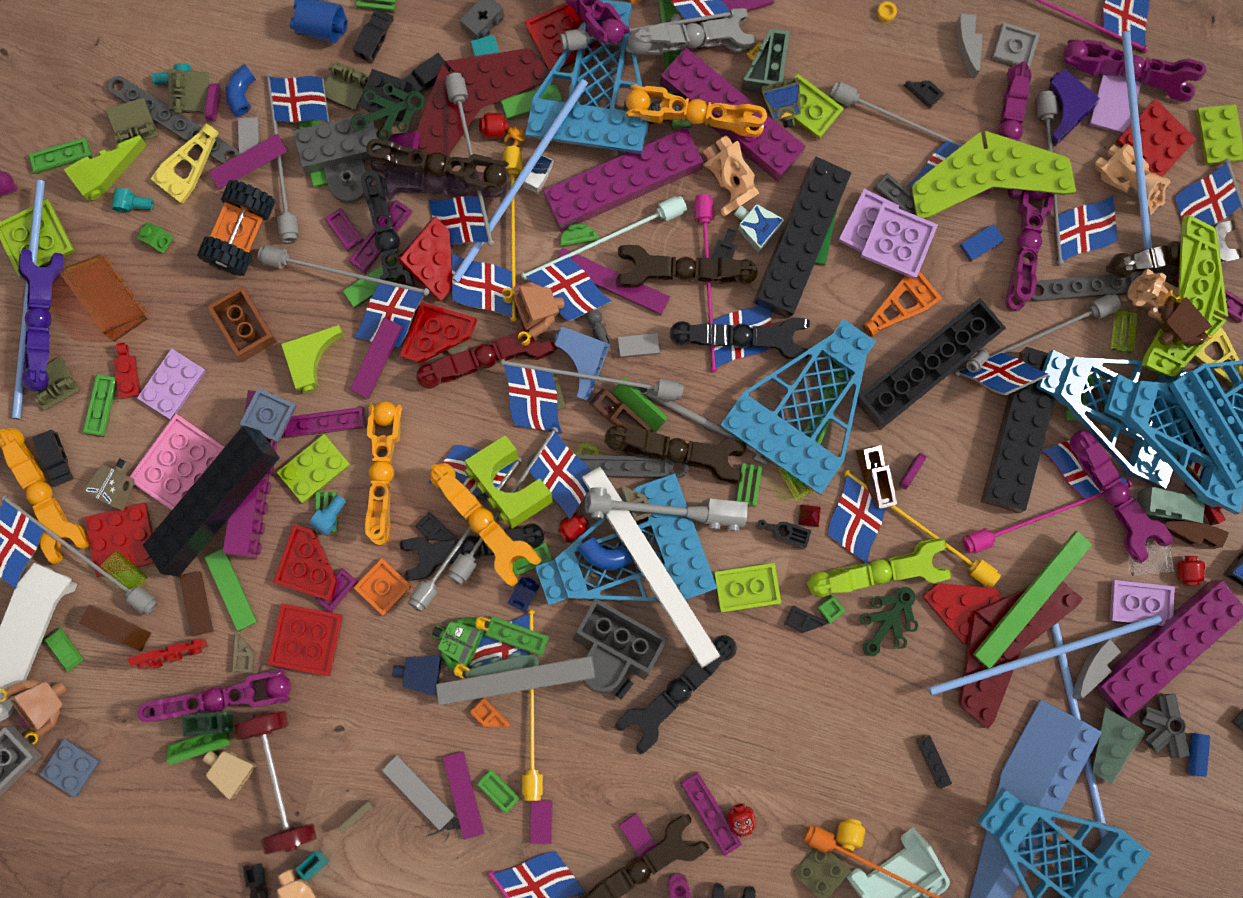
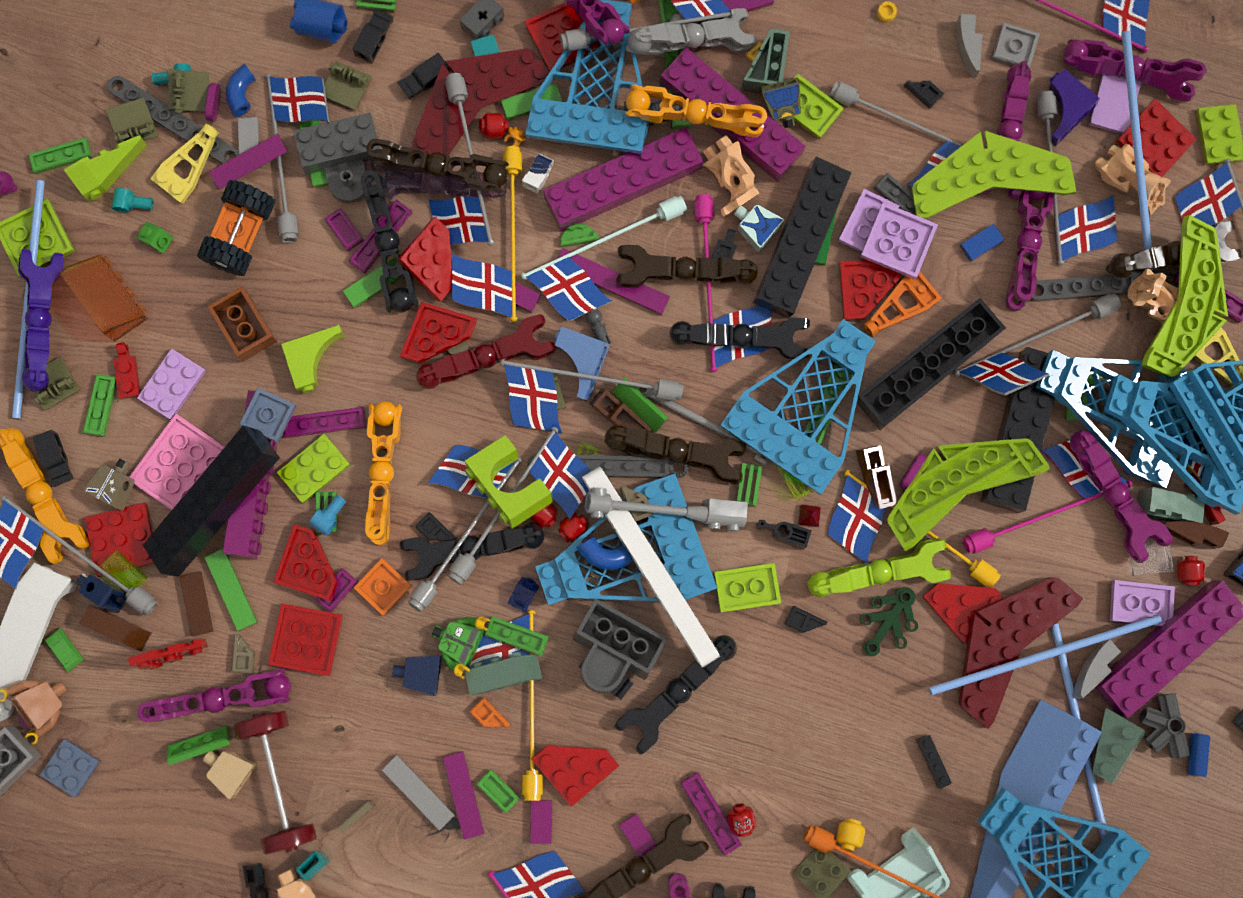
clear green brick [182,710,234,737] -> none
flag [258,245,429,348] -> none
magenta tile [350,317,403,398] -> none
dark green plant [351,82,425,140] -> none
black brick [359,69,415,122] -> none
magenta tile [387,131,420,149] -> none
light orange piece [430,463,541,587] -> none
light grey tile [436,657,595,705] -> none
light blue piece [452,79,588,282] -> none
nougat torso [502,282,564,346] -> none
bright green tile [513,542,553,576] -> none
light grey tile [618,333,660,358] -> none
bright green tile [817,595,846,624] -> none
light grey pin [966,349,990,373] -> none
bright green tile [973,531,1092,669] -> none
clear neon green tile [1111,310,1137,353] -> none
reddish brown torso [1158,290,1213,347] -> none
none -> dark blue torso [76,573,127,613]
none -> red head [530,503,558,528]
none -> red plate [531,744,619,807]
none -> red plate [839,260,901,321]
none -> lime wing [887,438,1050,551]

